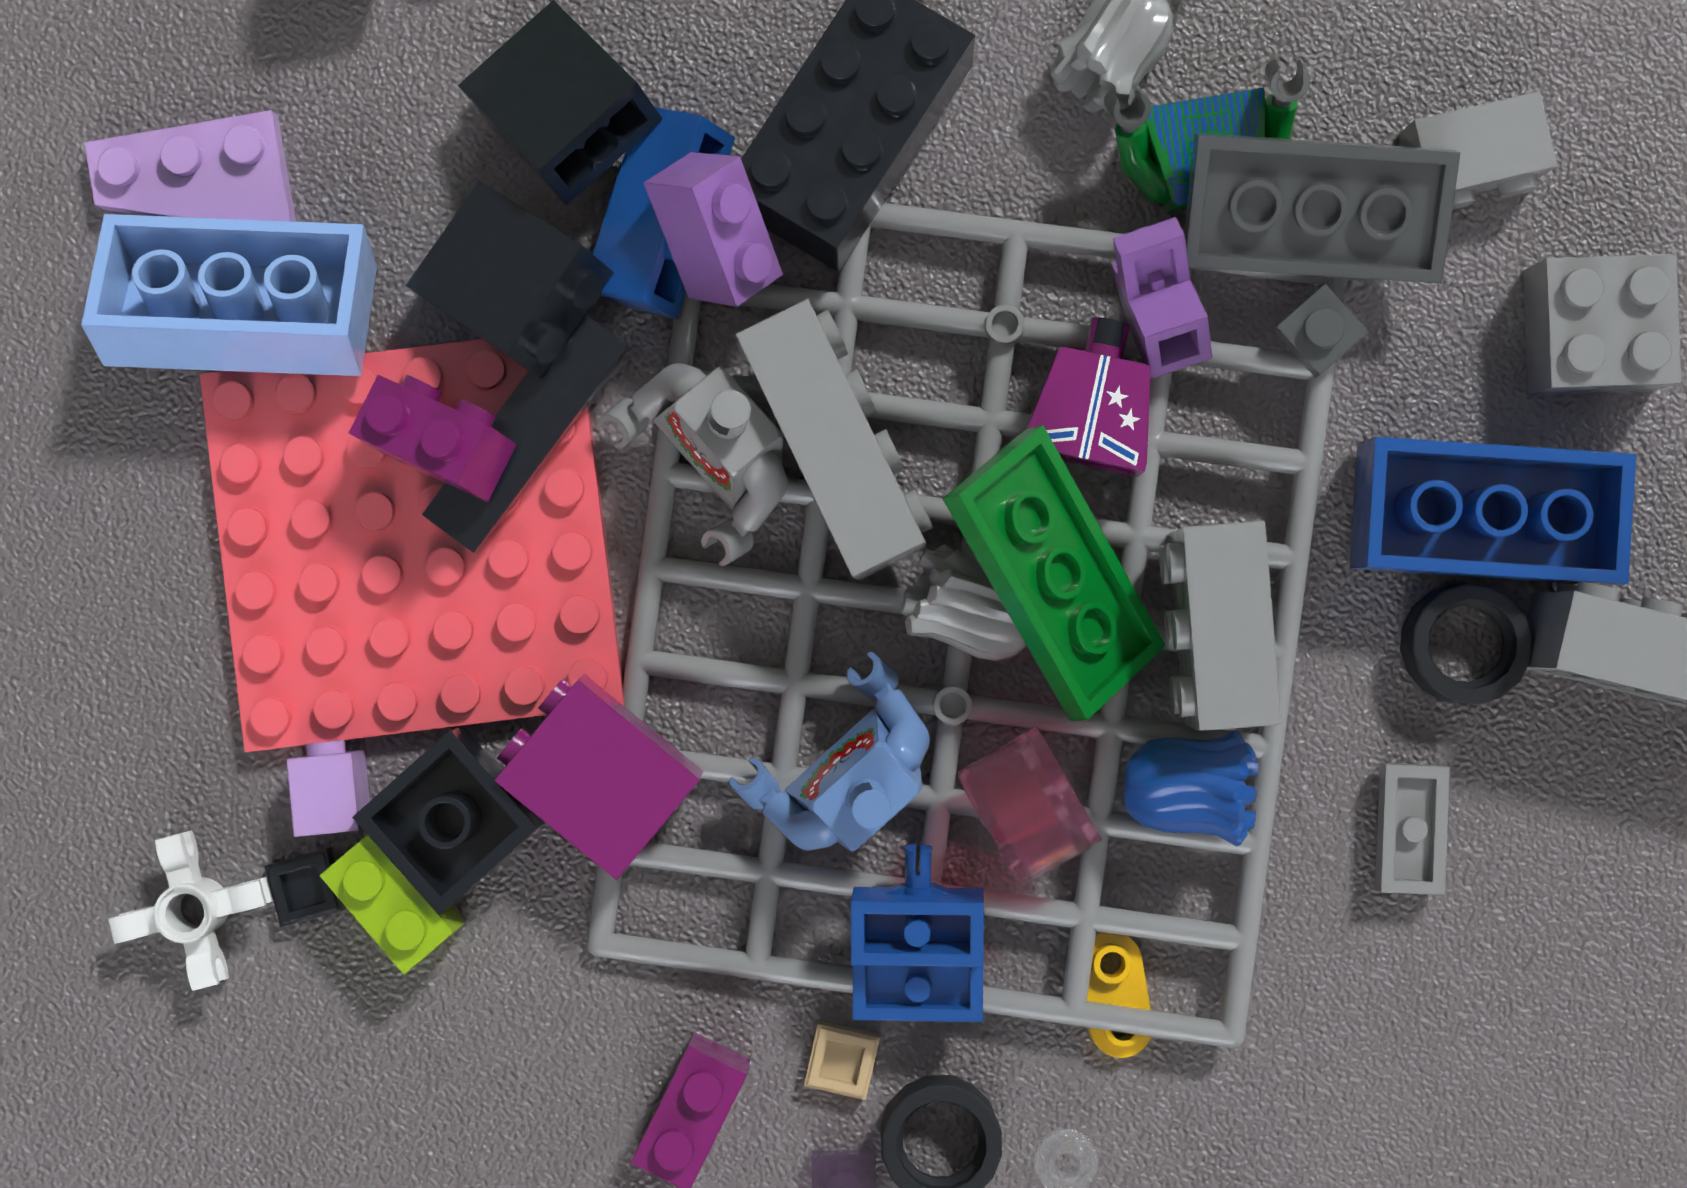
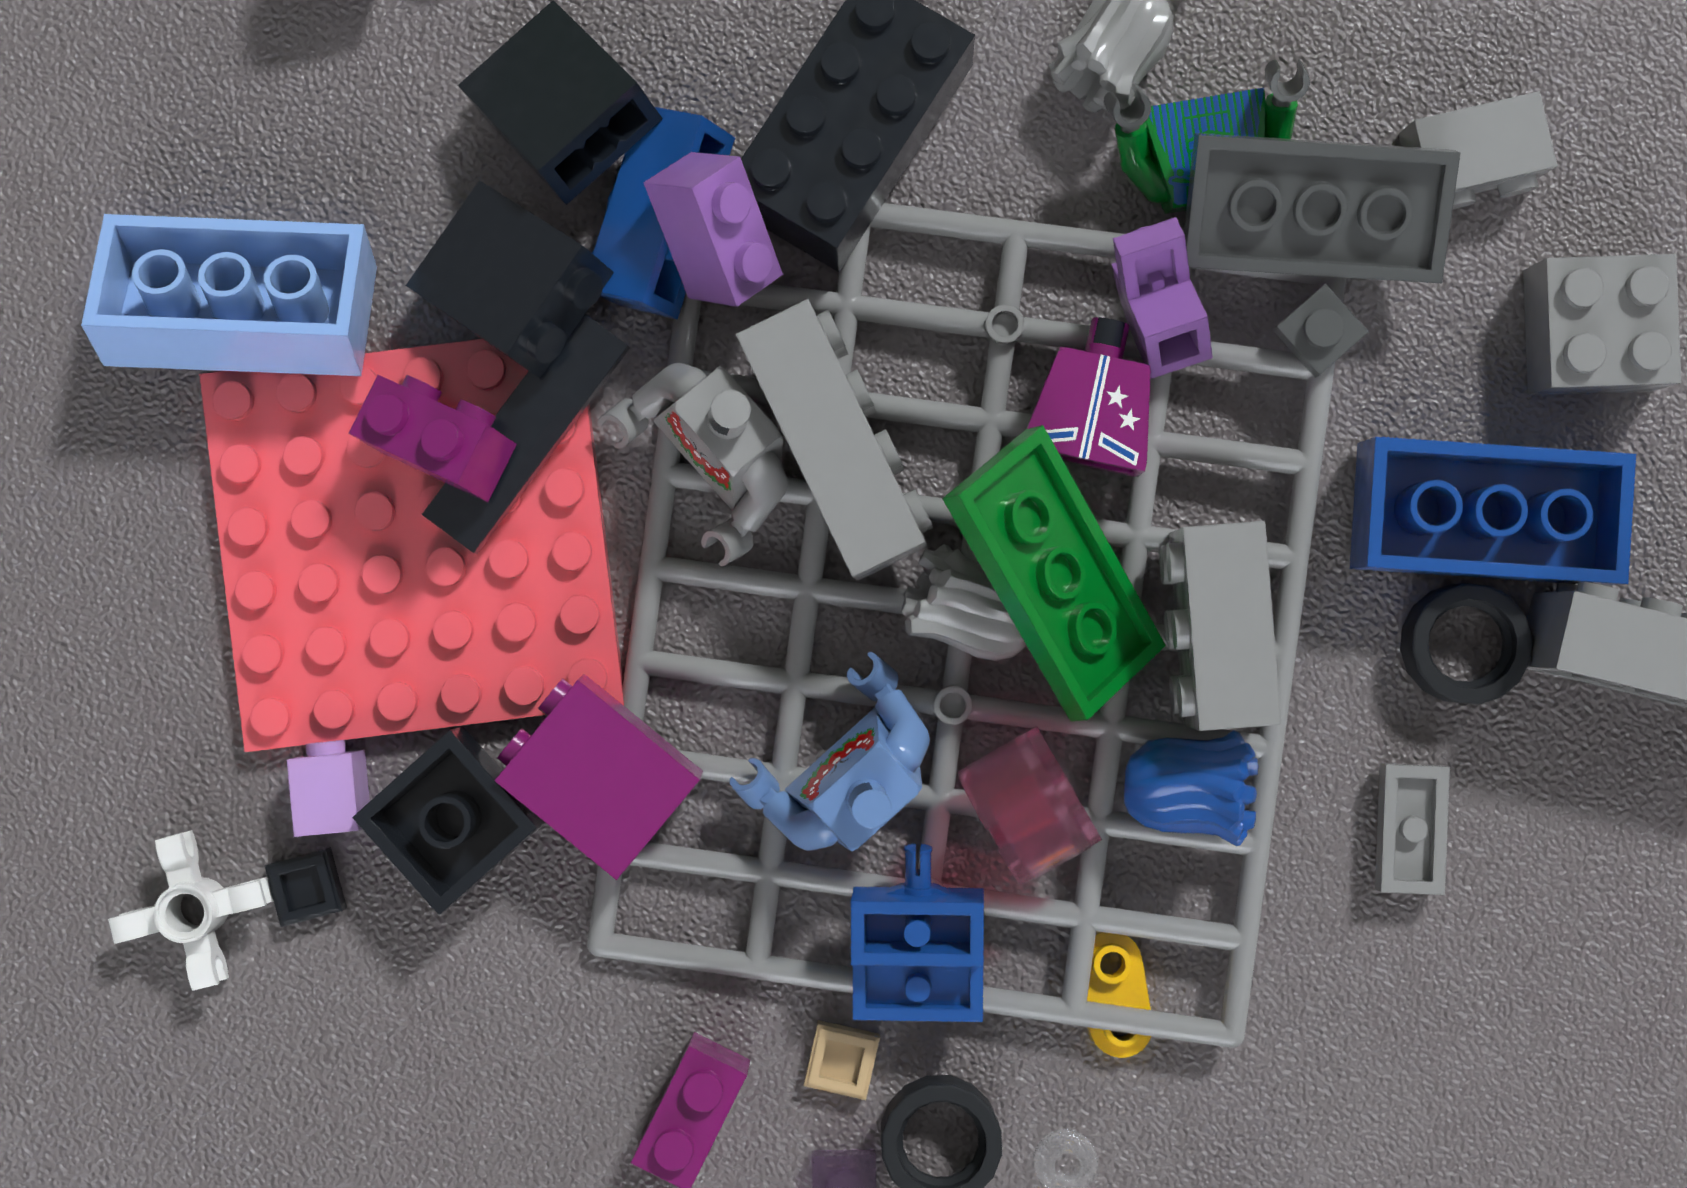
lavender wing [84,110,296,222] -> none
lime brick [320,835,466,975] -> none

